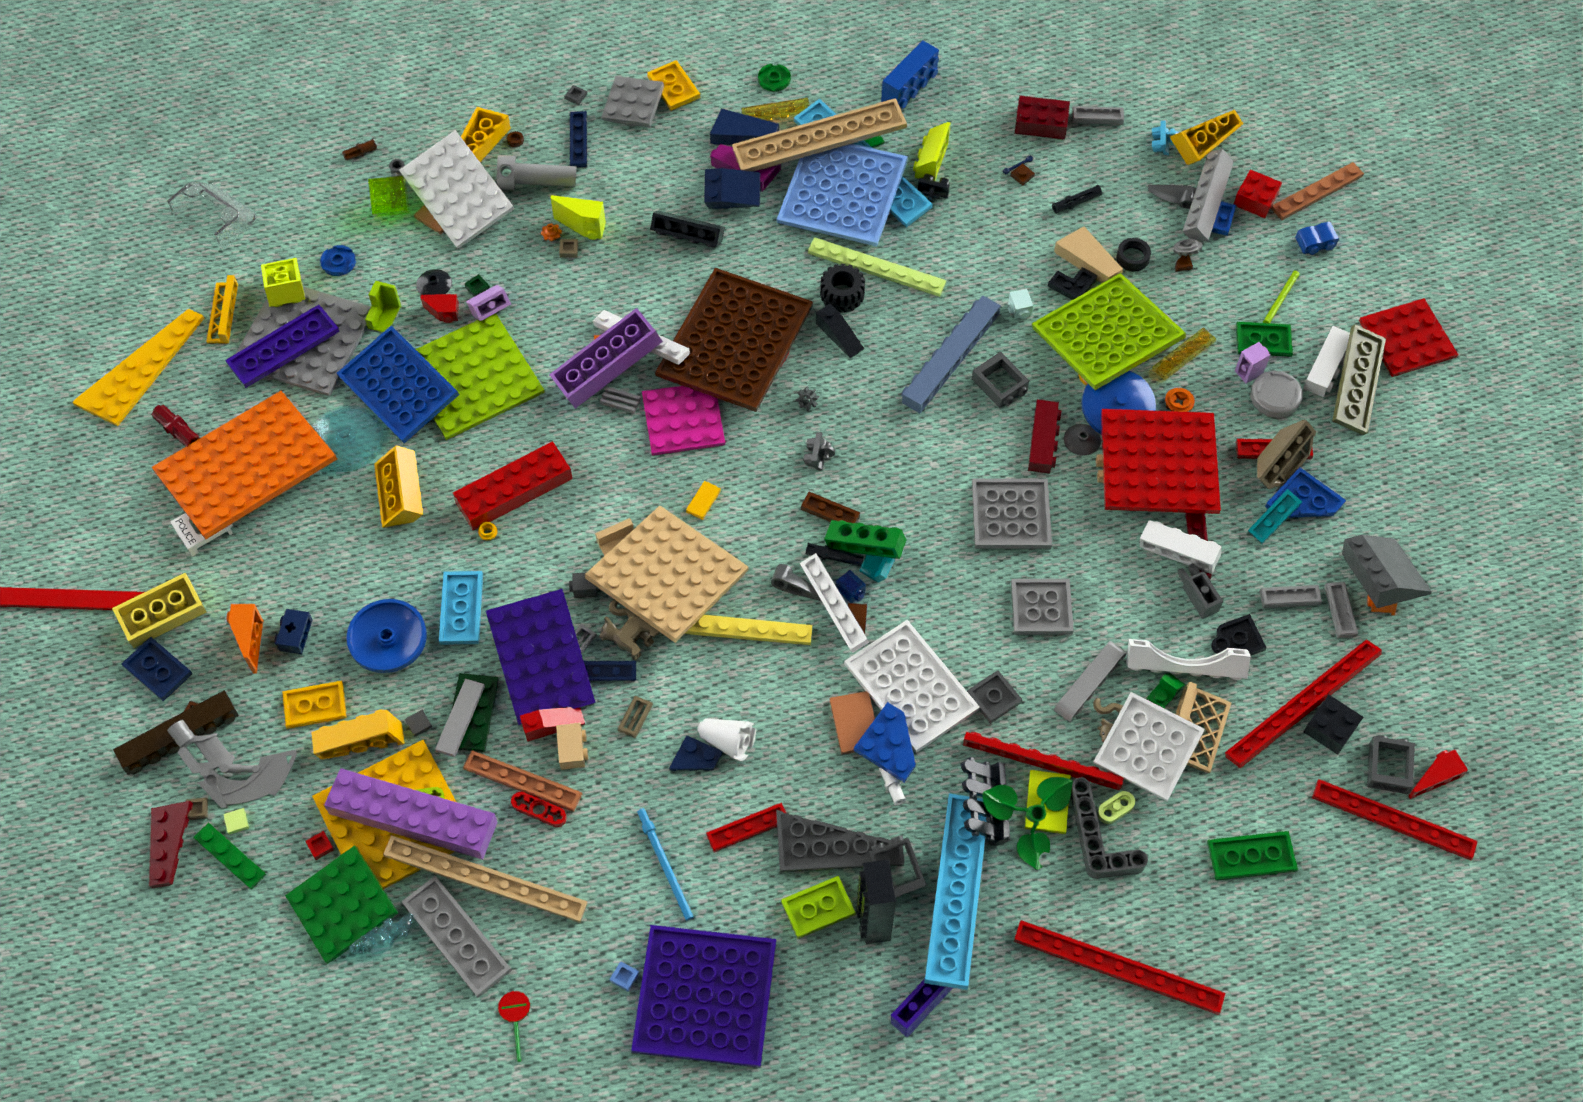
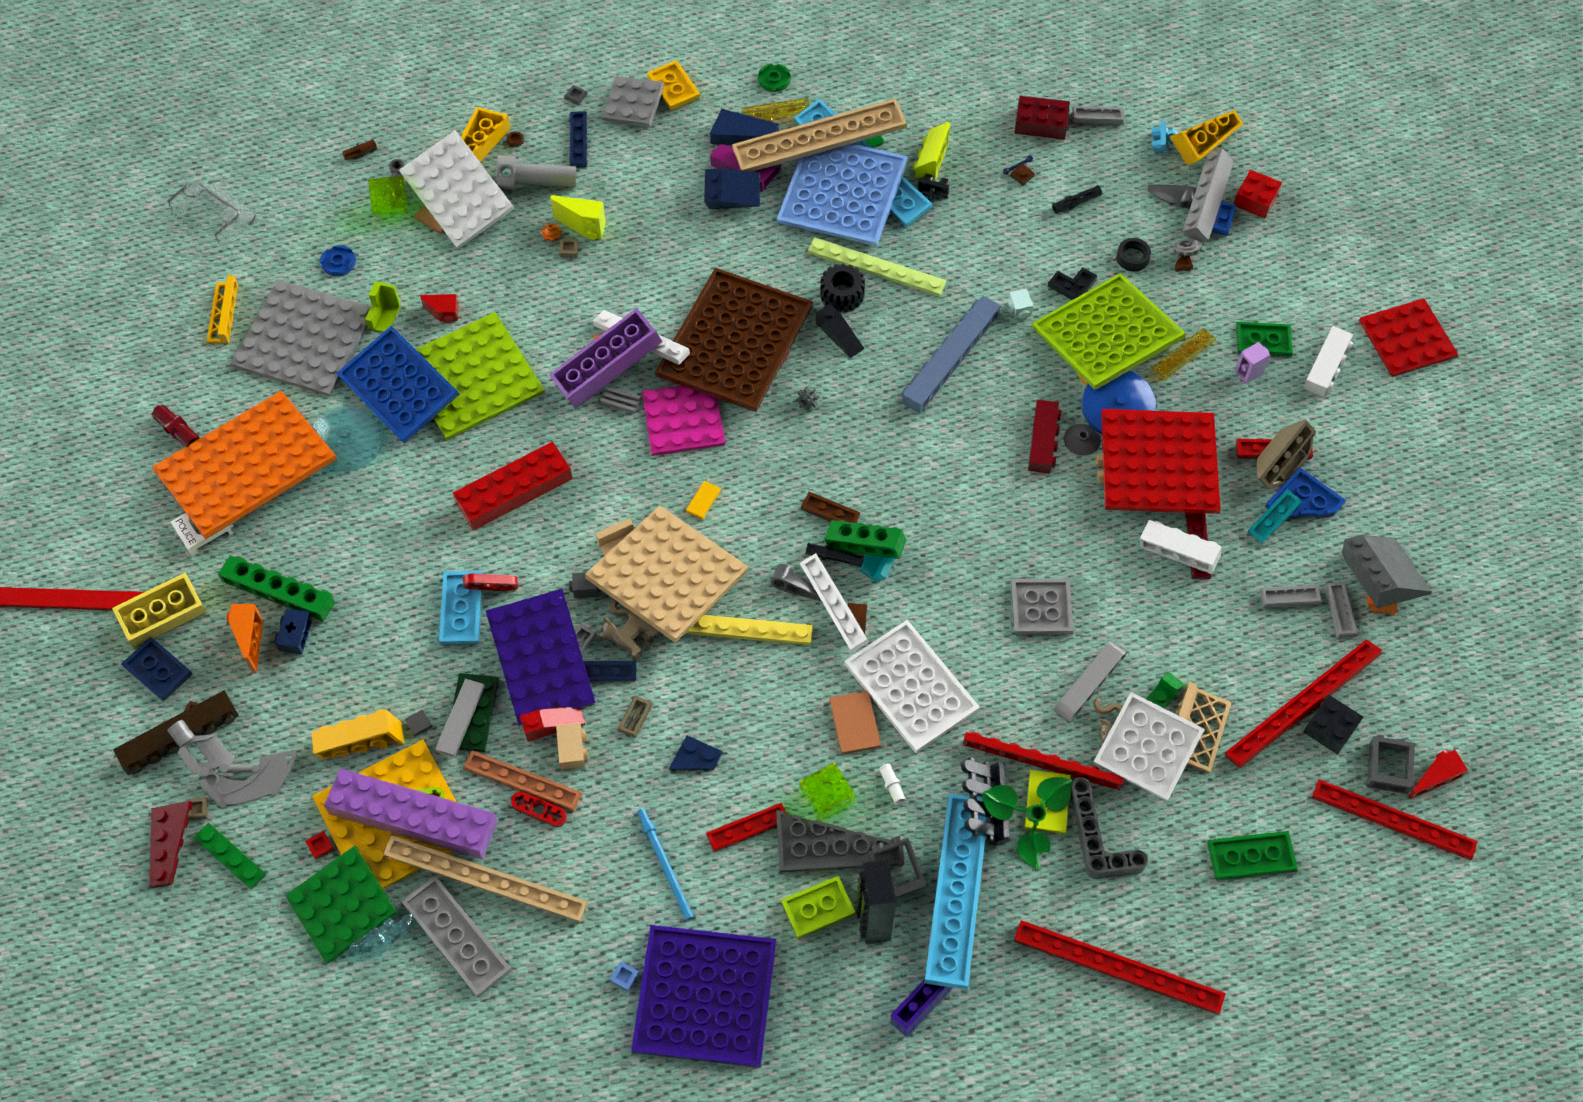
yellow wing [72,309,204,426] -> none
yellowish green tile [223,808,249,835] -> none
dark purple plate [225,304,340,388] -> none
neon yellow slope [261,258,306,307] -> none
yellow tile [282,680,347,729] -> none
blue dish [347,599,427,673] -> none
yellow slope [374,445,423,528] -> none
black dish [416,269,452,295] -> none
dark green plate [464,274,490,297] -> none
lavender brick [466,285,511,321] -> none
yellow plate [478,522,498,541] -> none
red piece [498,991,530,1062] -> none
black brick [650,211,725,248] -> none
white cone [698,718,756,761] -> none
dark grey hips [803,432,835,470] -> none
clear blue brick [836,570,866,603] -> none
blue plate [854,702,916,783] -> none
blue brick [881,40,939,109] -> none
dark grey plate [967,670,1023,724] -> none
dark grey window [972,352,1029,408] -> none
light grey plate [972,479,1052,549] -> none
tan slope [1054,226,1123,283] -> none
yellowish green plate [1097,791,1135,824] -> none
white arch [1126,639,1251,680] -> none
orange gear [1164,388,1195,412] -> none
dark grey hinge [1178,563,1223,619] -> none
black plate [1211,614,1267,656] -> none
light grey piece [1250,371,1303,418] -> none
lime bar [1263,270,1300,323] -> none
nougat plate [1271,162,1364,220] -> none
blue brick [1295,222,1339,255] -> none
plate [1332,324,1386,435] -> none
none -> green brick [218,555,335,622]
none -> red beam [463,573,518,591]
none -> clear neon green brick [799,762,855,822]

